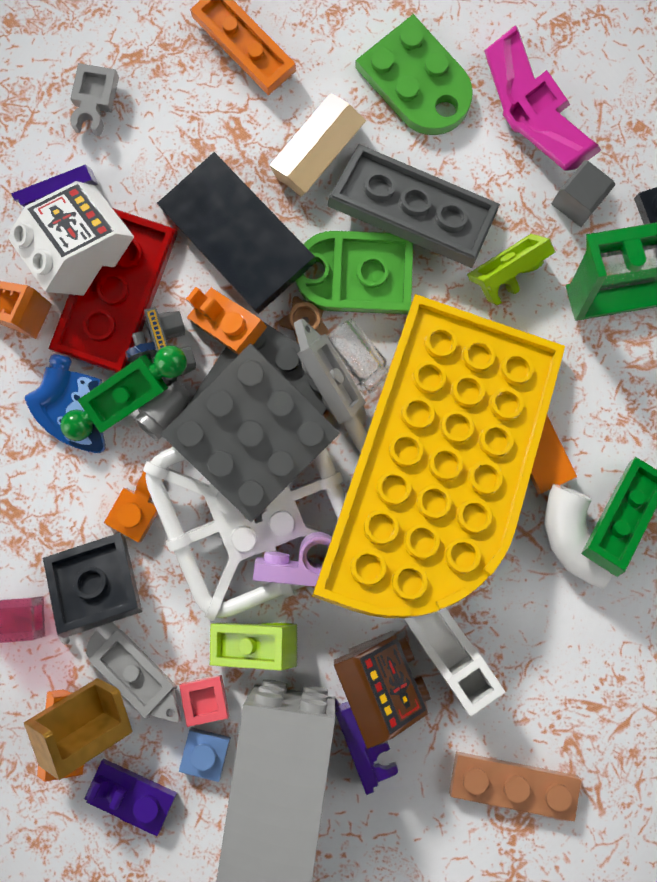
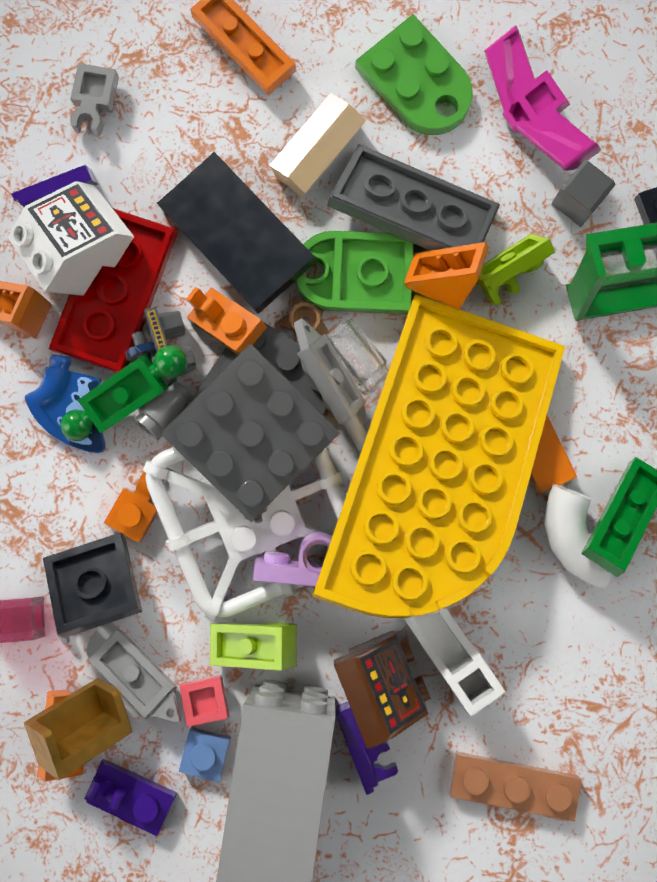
none -> orange slope [404,242,489,310]

